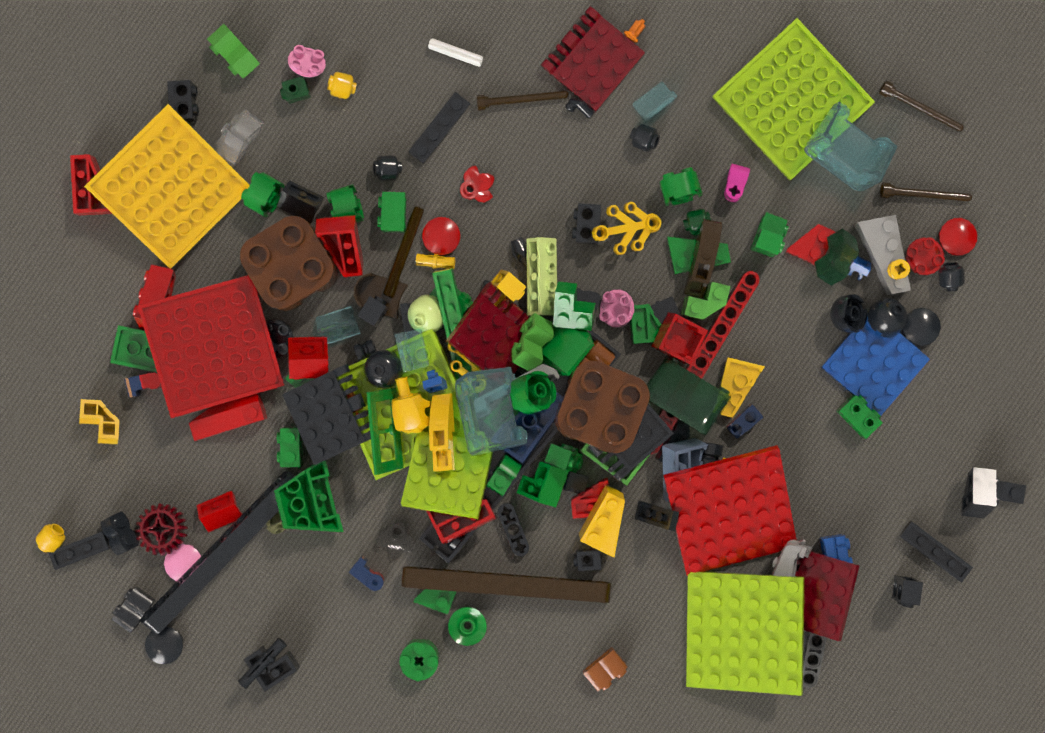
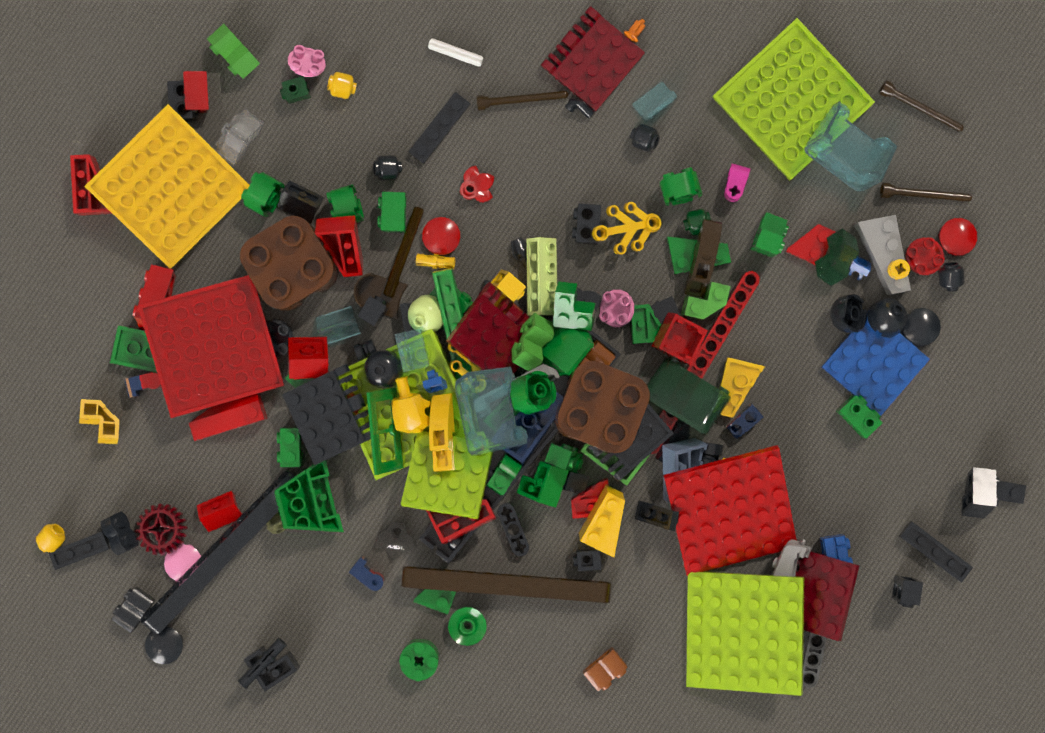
none -> red panel [183,71,209,113]

